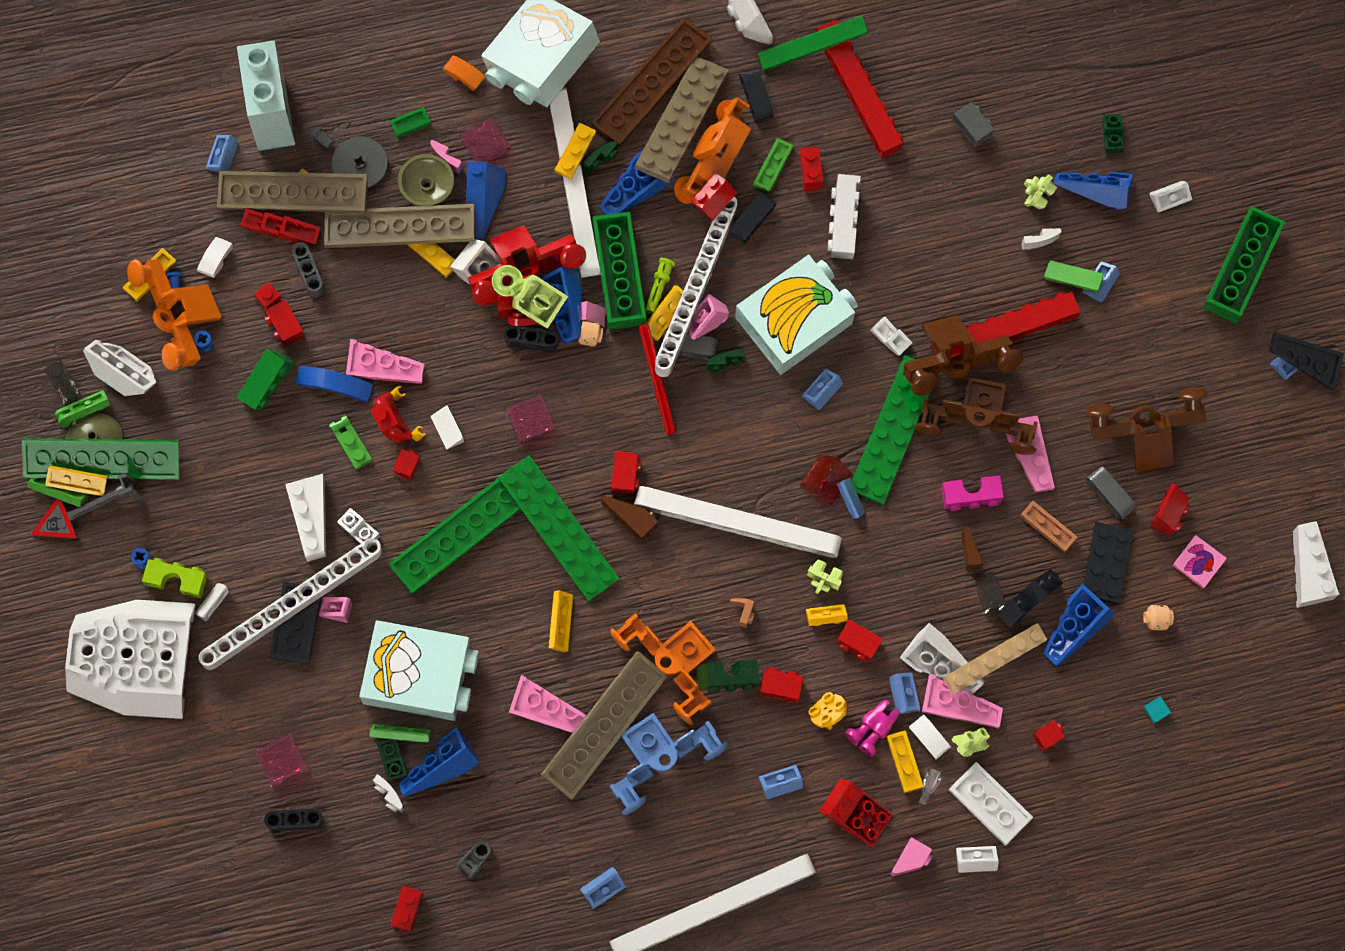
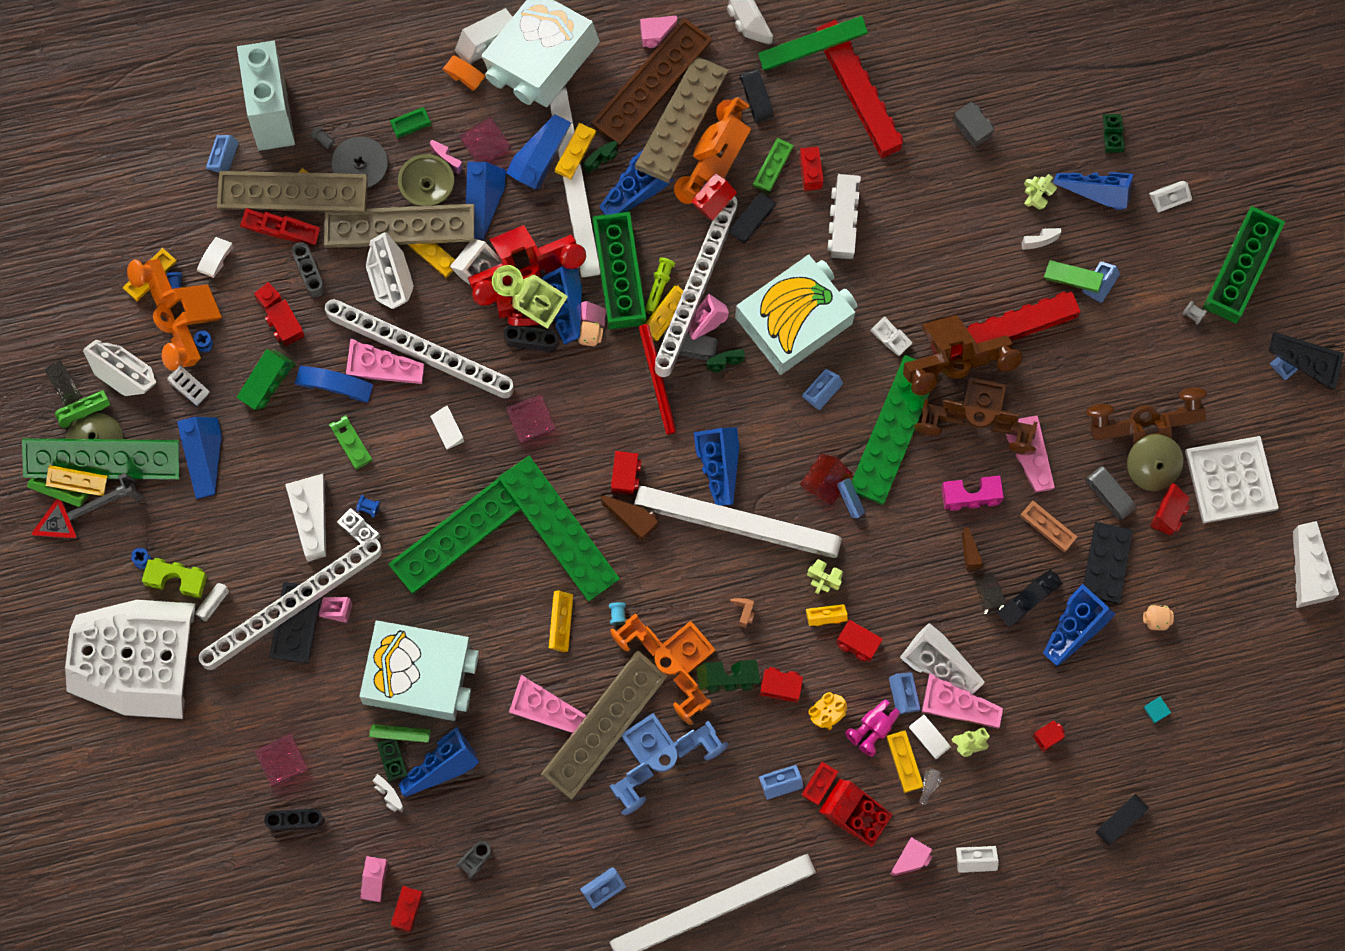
red torso [371,386,425,442] -> none
red brick [392,449,420,482] -> none
tan plate [943,623,1047,694] -> none
white tile [949,762,1033,846] -> none
tile [1172,535,1227,589] -> none
none -> white slope [167,366,210,406]
none -> blue wedge [177,417,222,499]
none -> white beam [325,299,514,398]
none -> blue bush [356,495,380,518]
none -> bright pink slope [361,856,388,902]
none -> white wedge [366,232,414,309]
none -> white wedge [455,8,513,65]
none -> blue wedge [506,114,572,190]
none -> medium azure bush [609,602,627,625]
none -> bright pink slope [640,16,677,48]
none -> blue wedge [694,427,739,506]
none -> red plate [801,762,839,806]
none -> black beam [1095,794,1149,846]
none -> olive dish [1127,434,1183,491]
none -> light grey bush [1182,301,1207,325]
none -> white plate [1185,436,1279,523]

